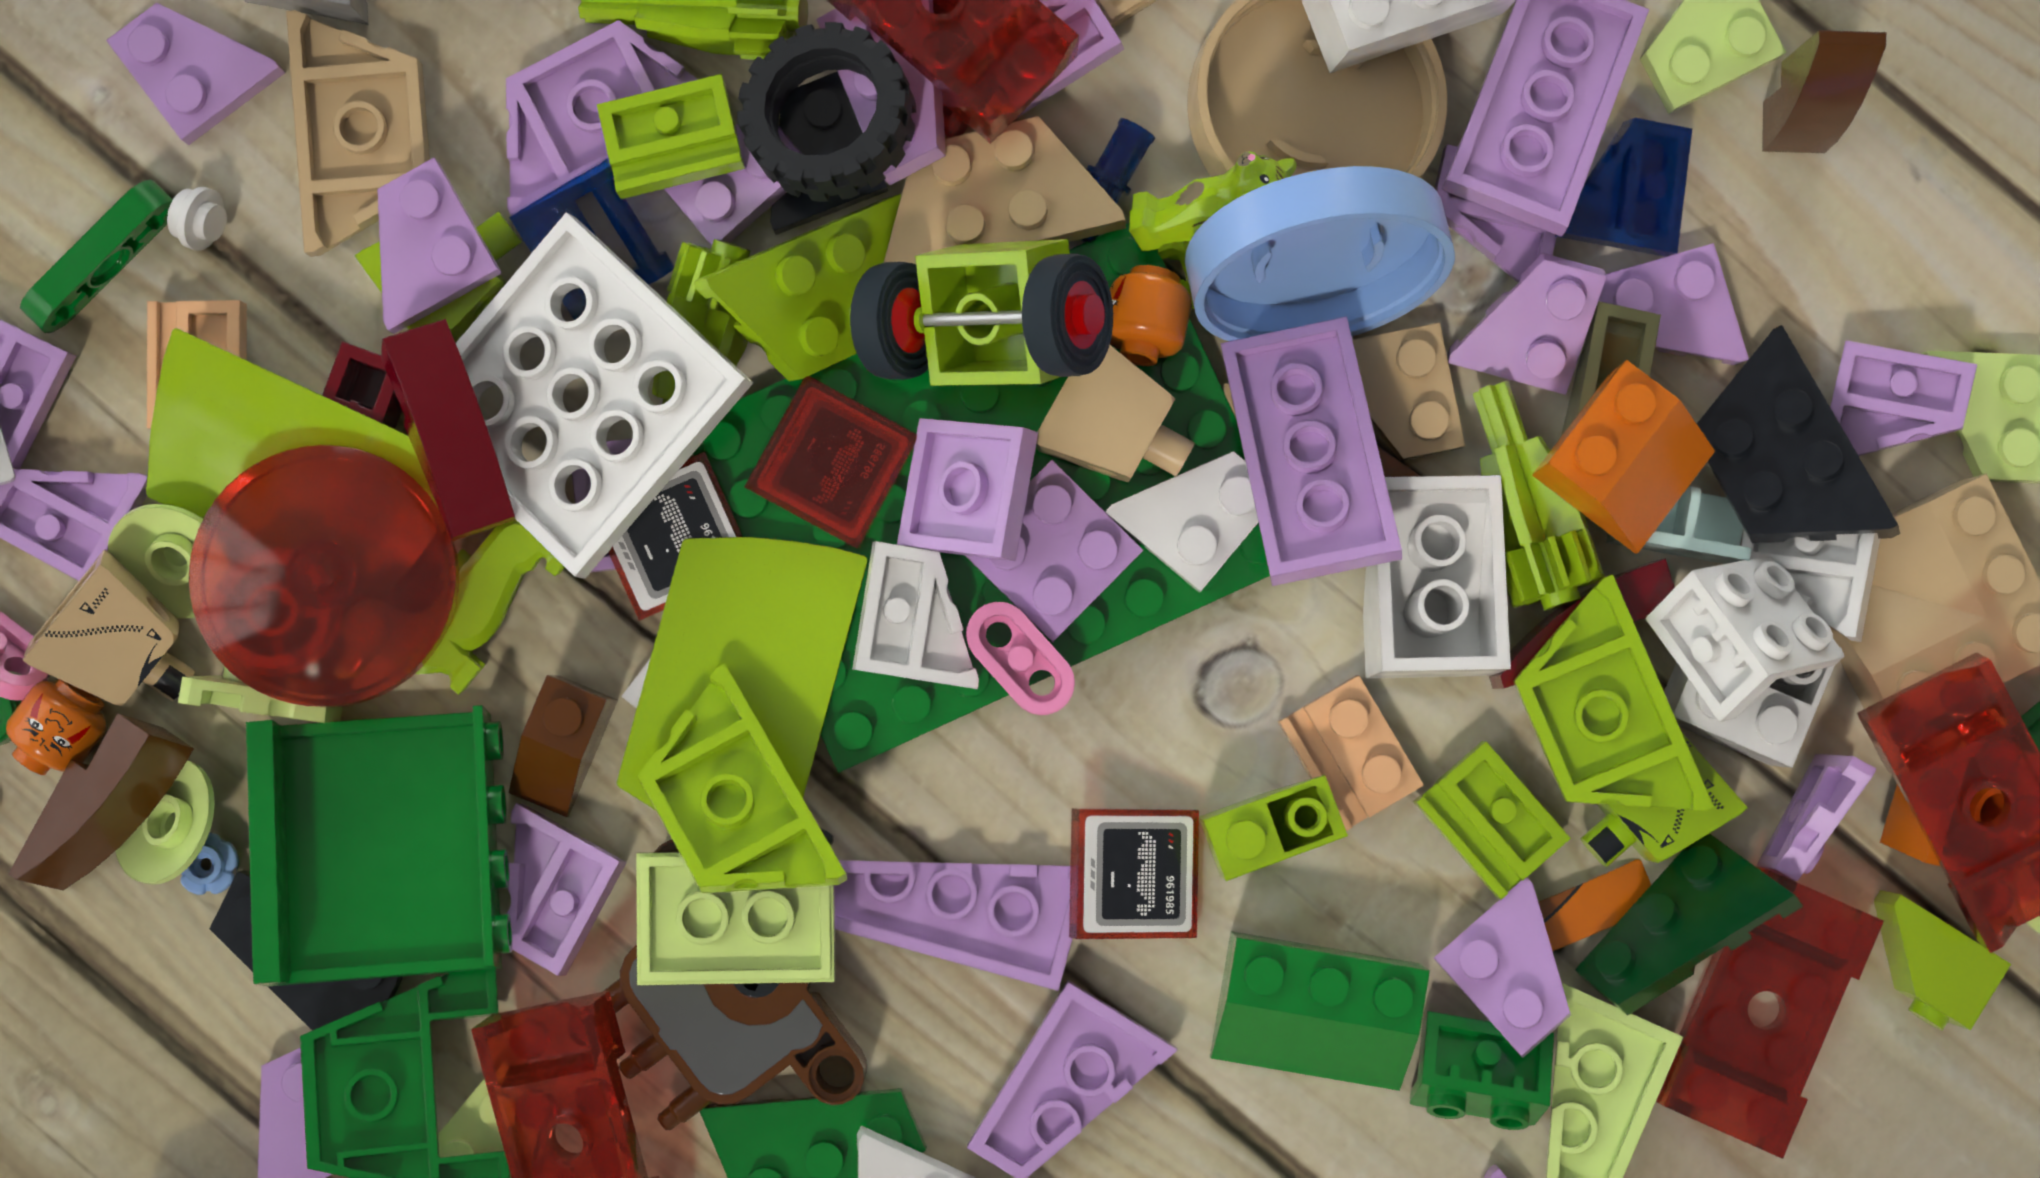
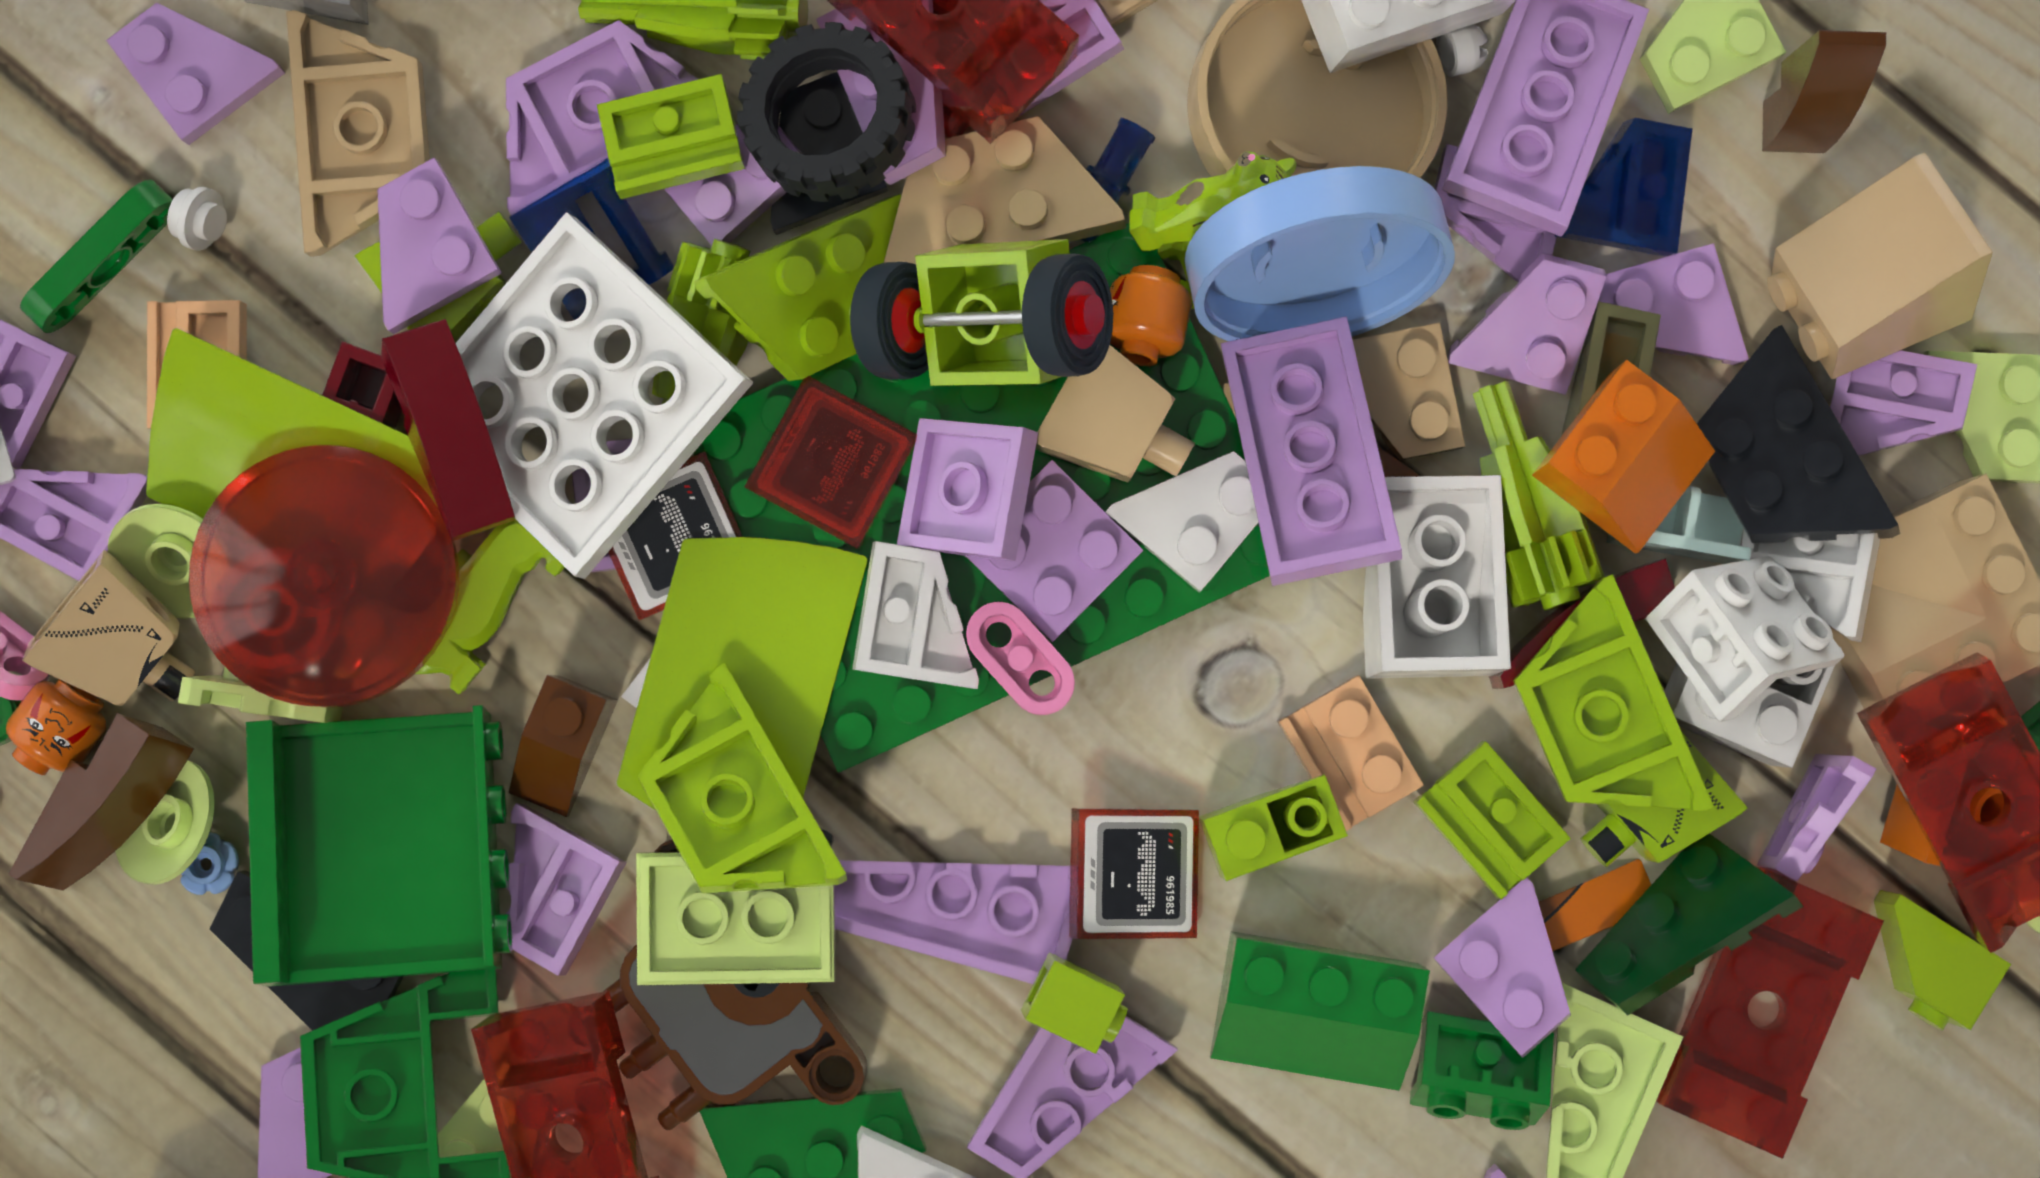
none -> lime brick [1021,952,1128,1054]
none -> white hinge [1436,24,1488,77]
none -> tan slope [1767,153,1993,379]

